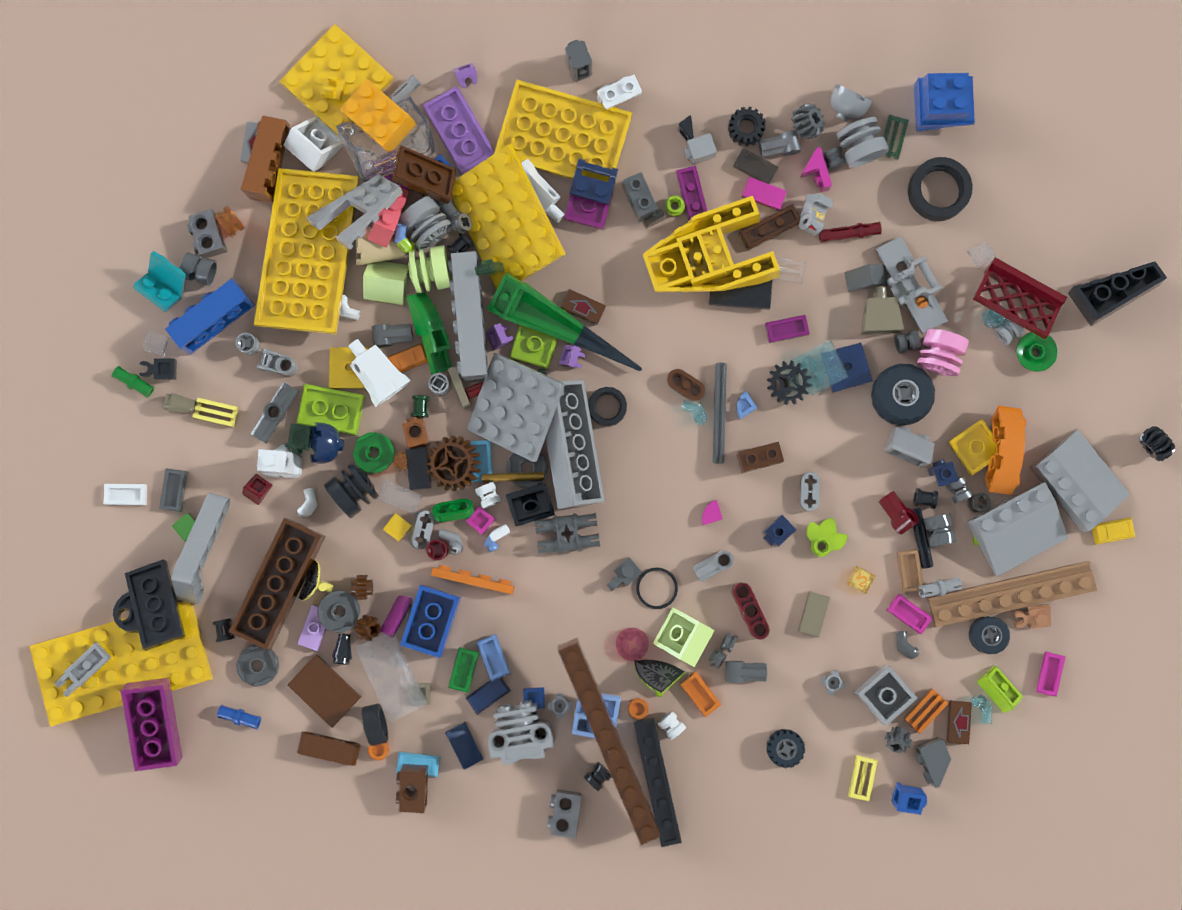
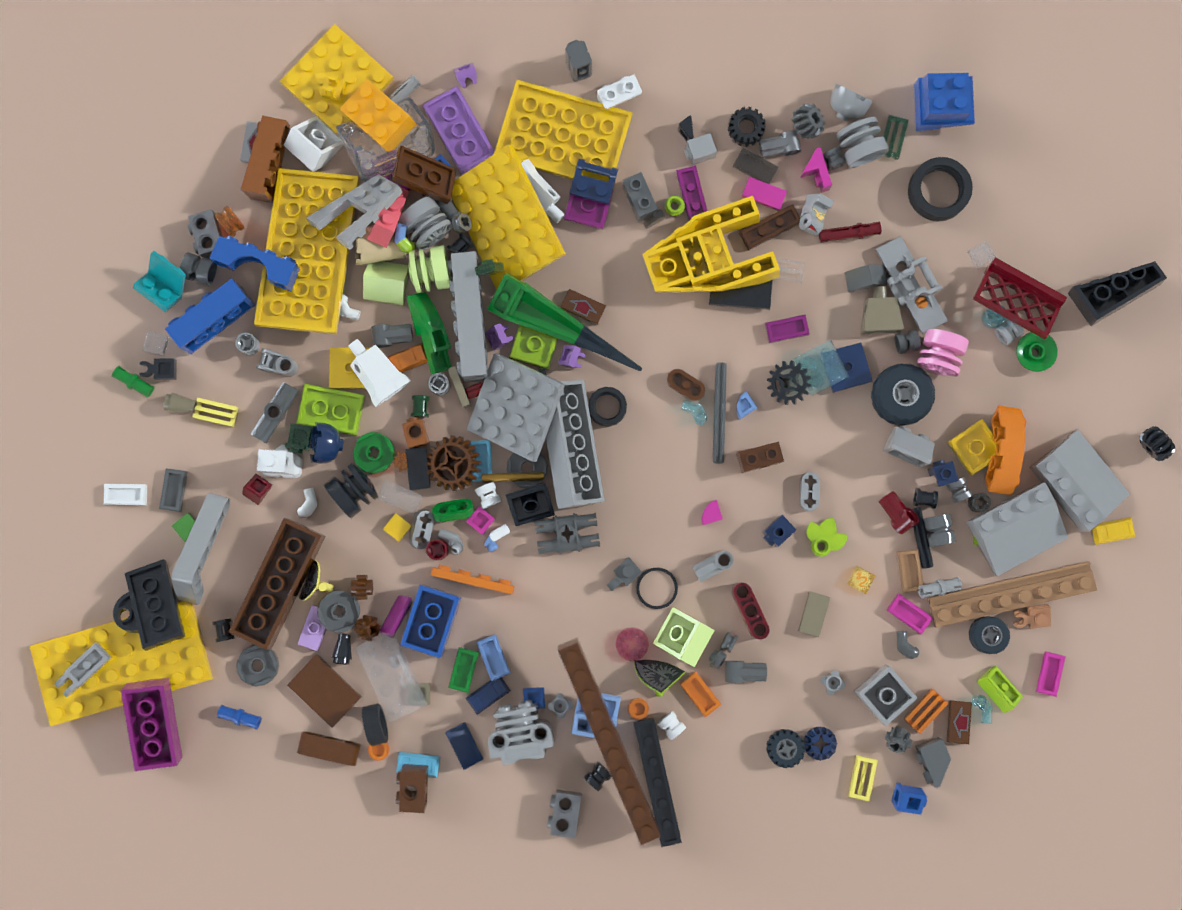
none -> blue arch [210,236,300,291]
none -> dark blue gear [804,727,837,761]

